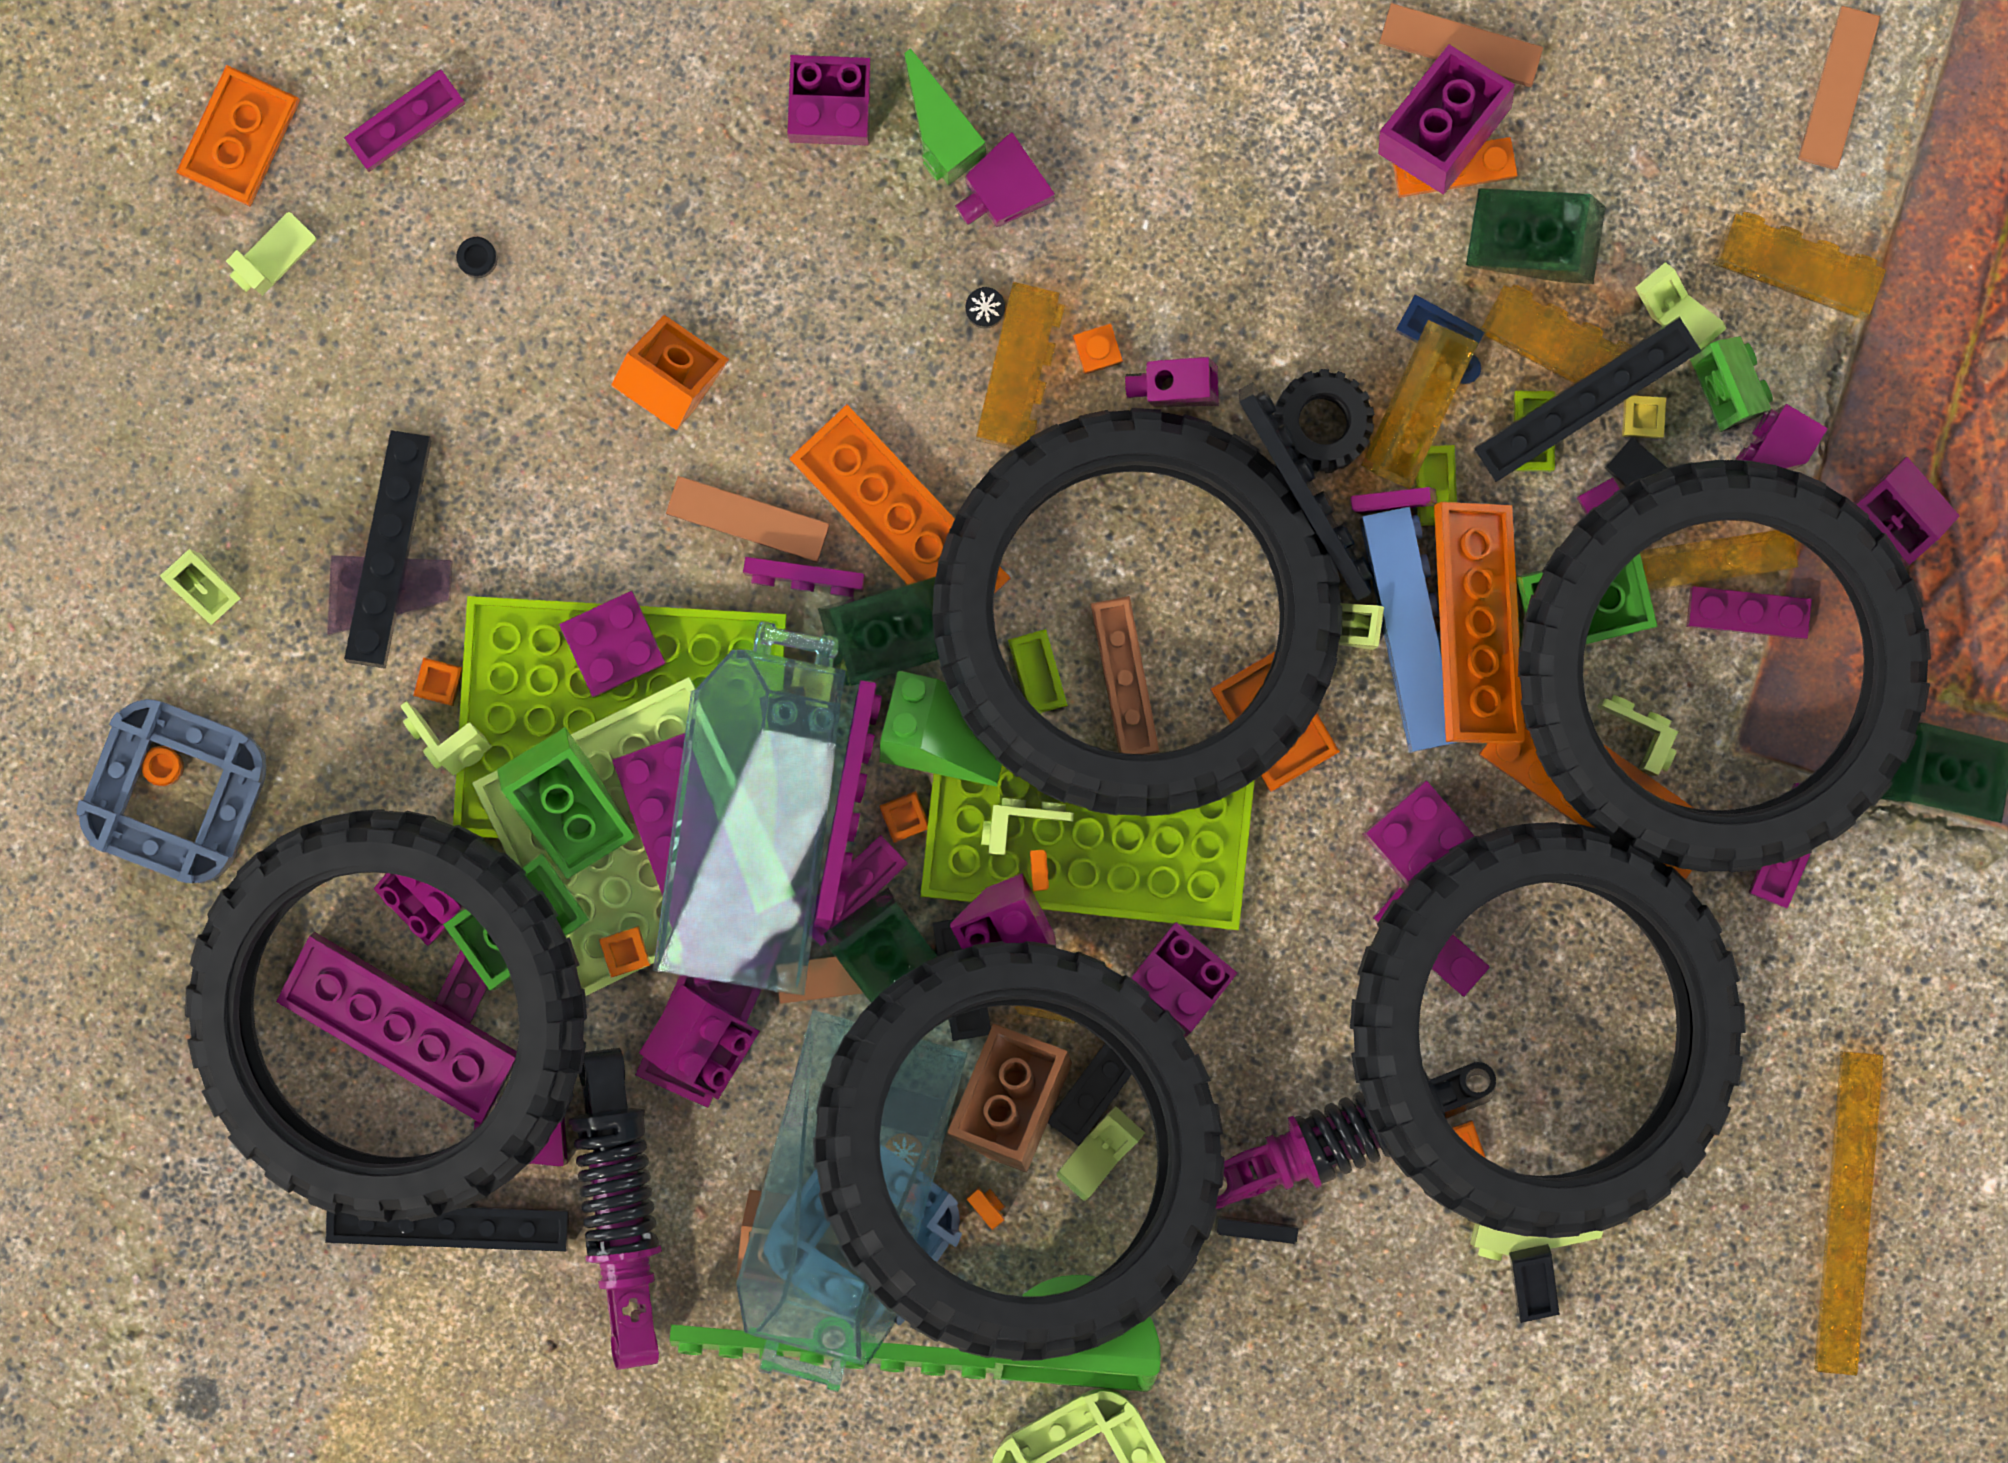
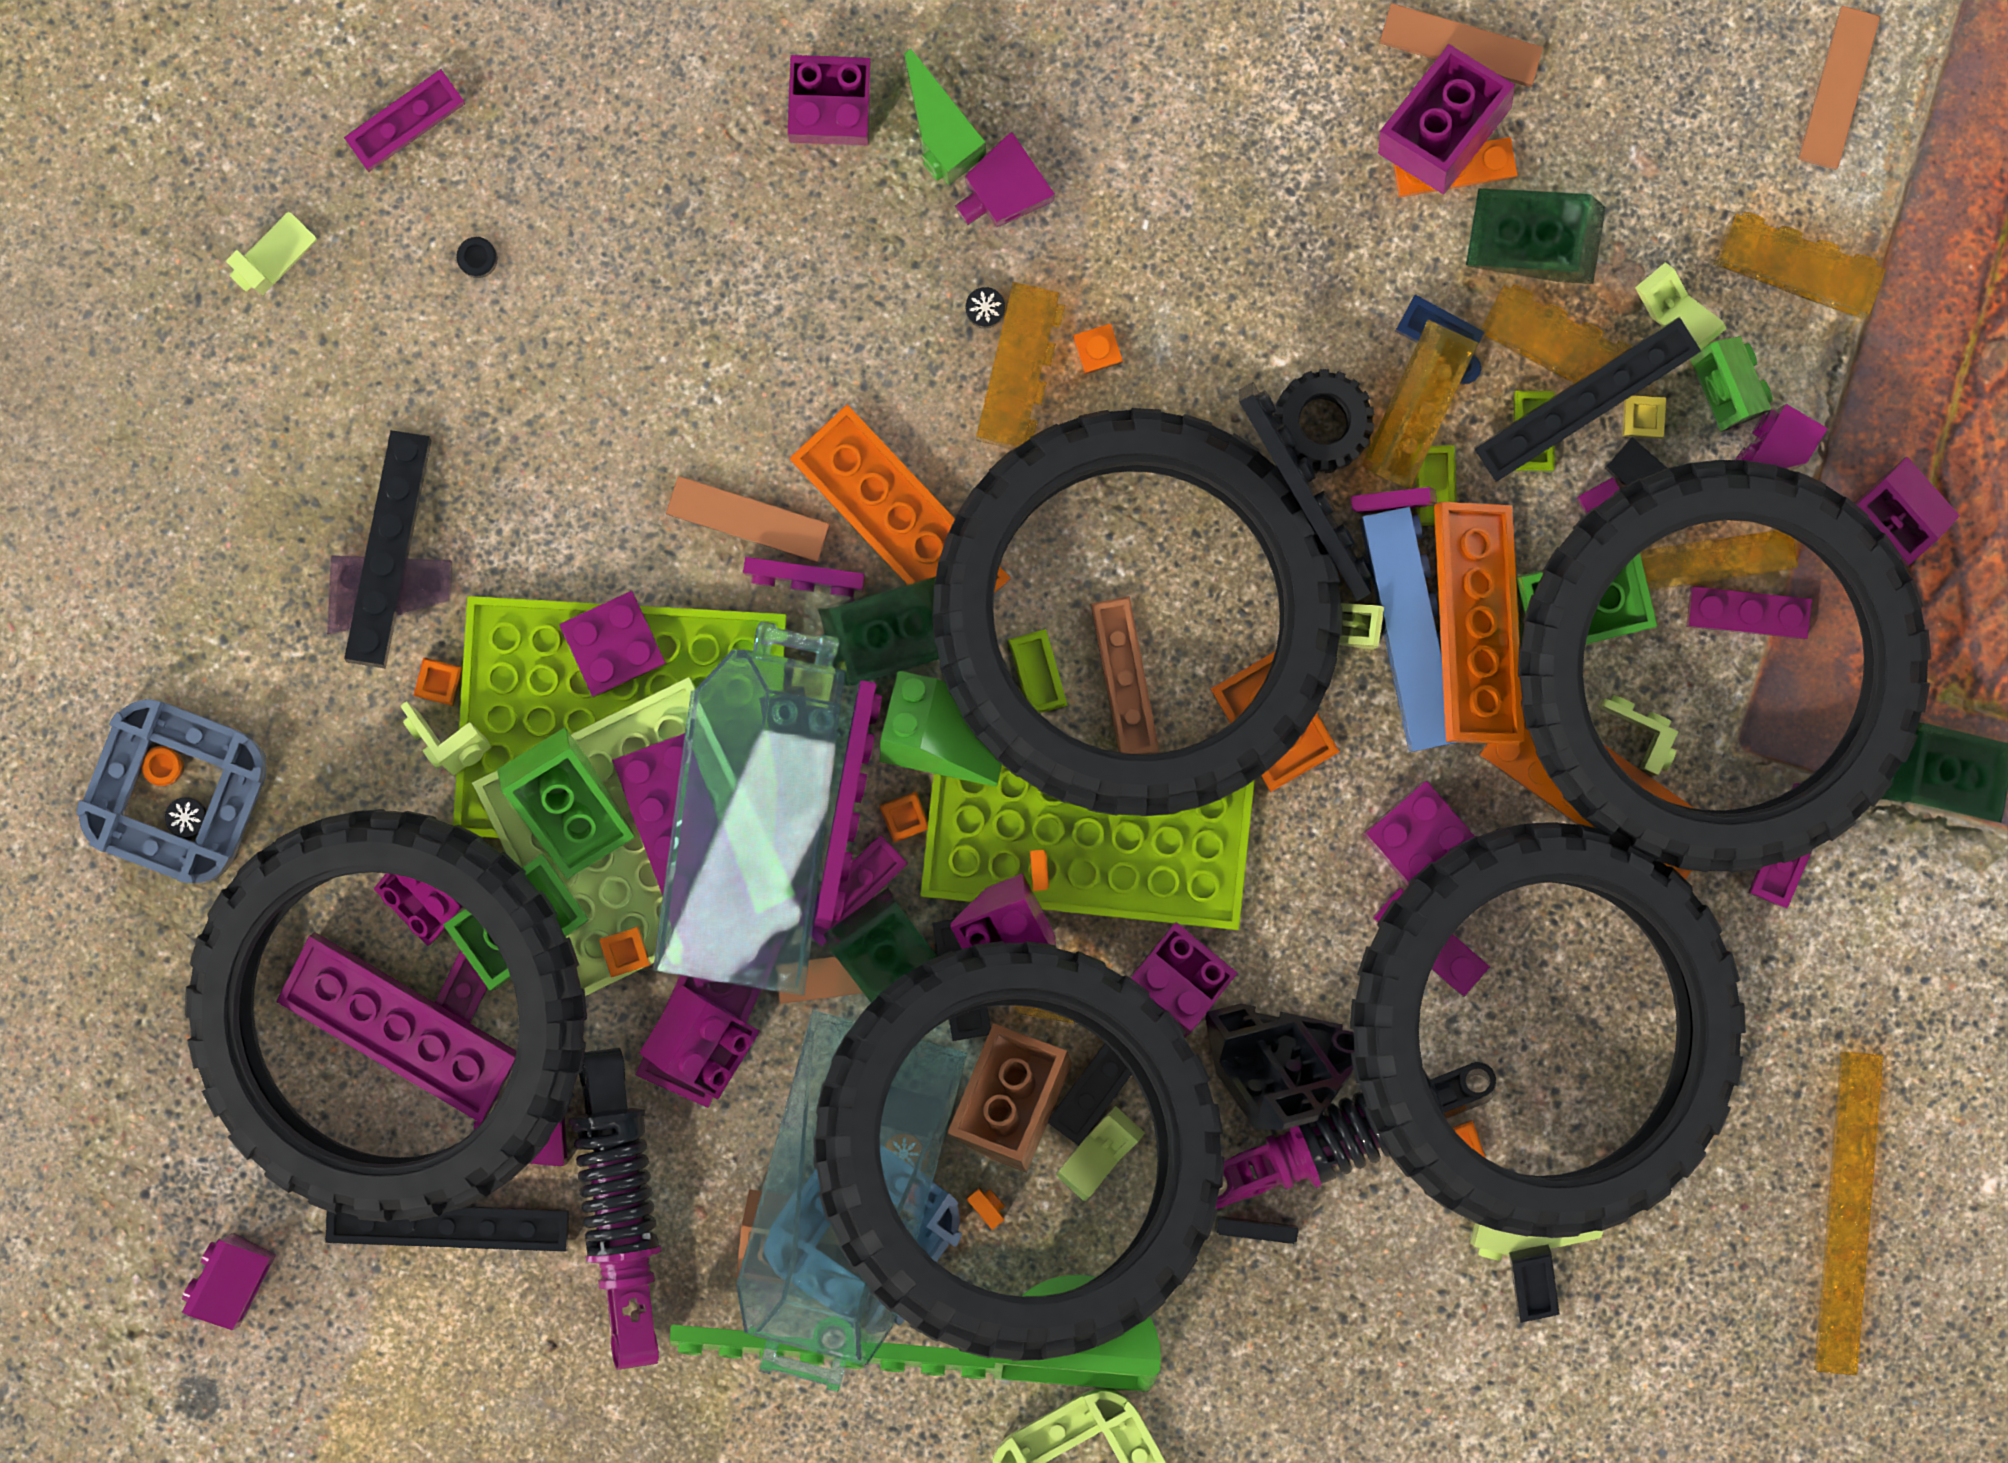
yellowish green slope [160,549,241,625] -> none
orange tile [176,65,300,207] -> none
orange slope [611,315,729,430] -> none
yellowish green bracket [981,798,1074,855] -> none
magenta torso [1125,357,1219,407] -> none
none -> black tile [165,797,207,838]
none -> magenta slope [182,1233,276,1330]
none -> black wedge [1205,1003,1355,1130]

